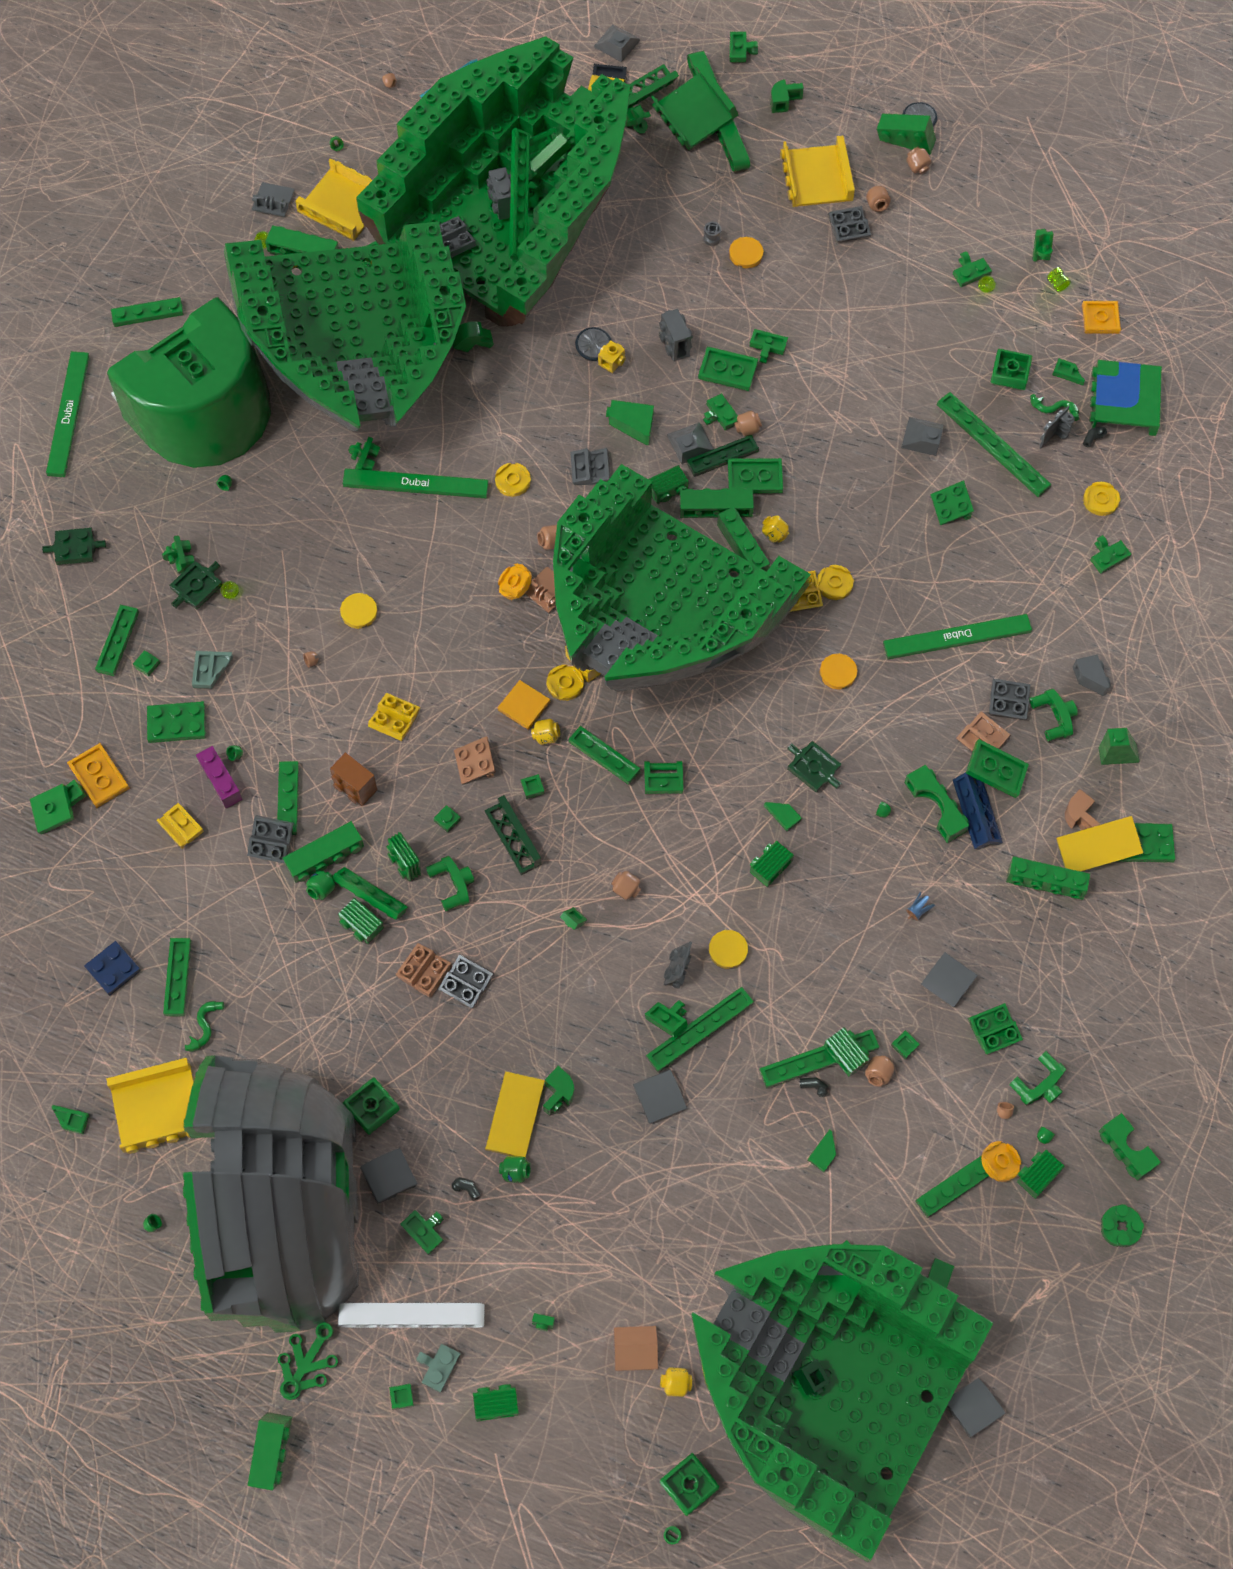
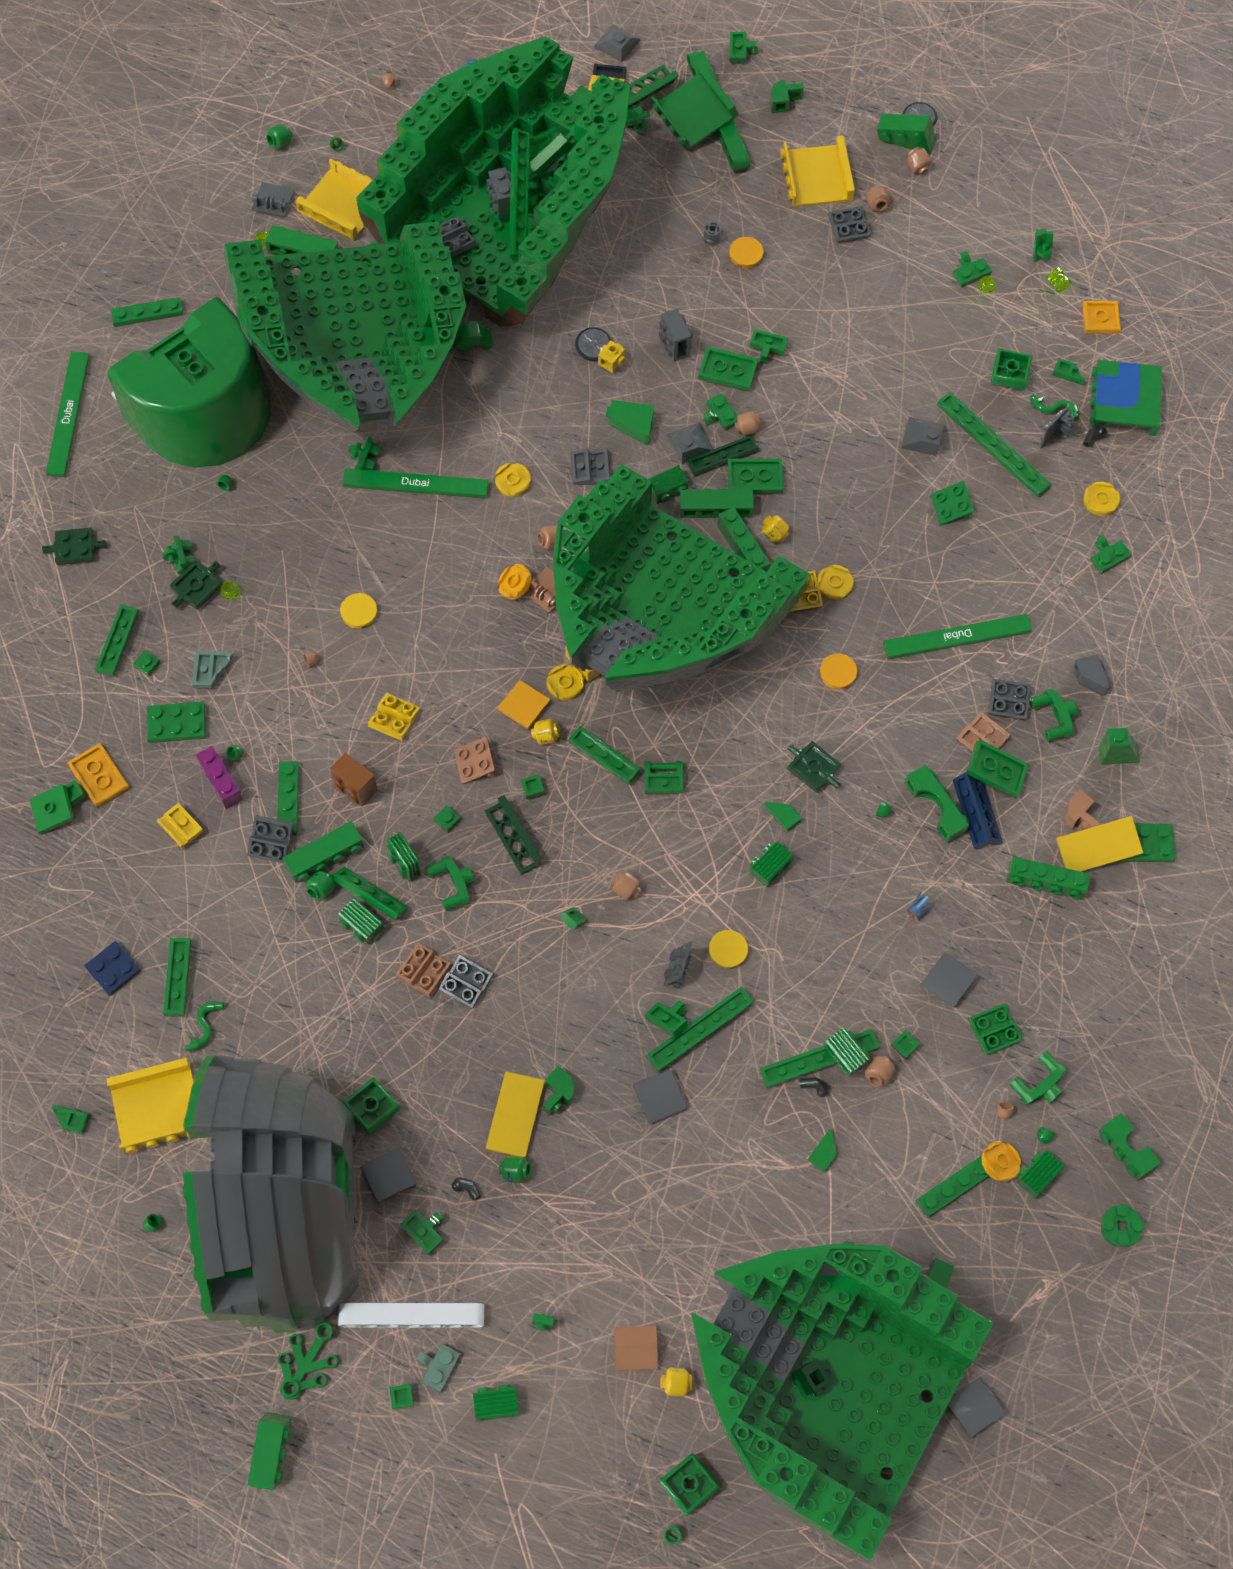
none -> green head [266,124,292,149]

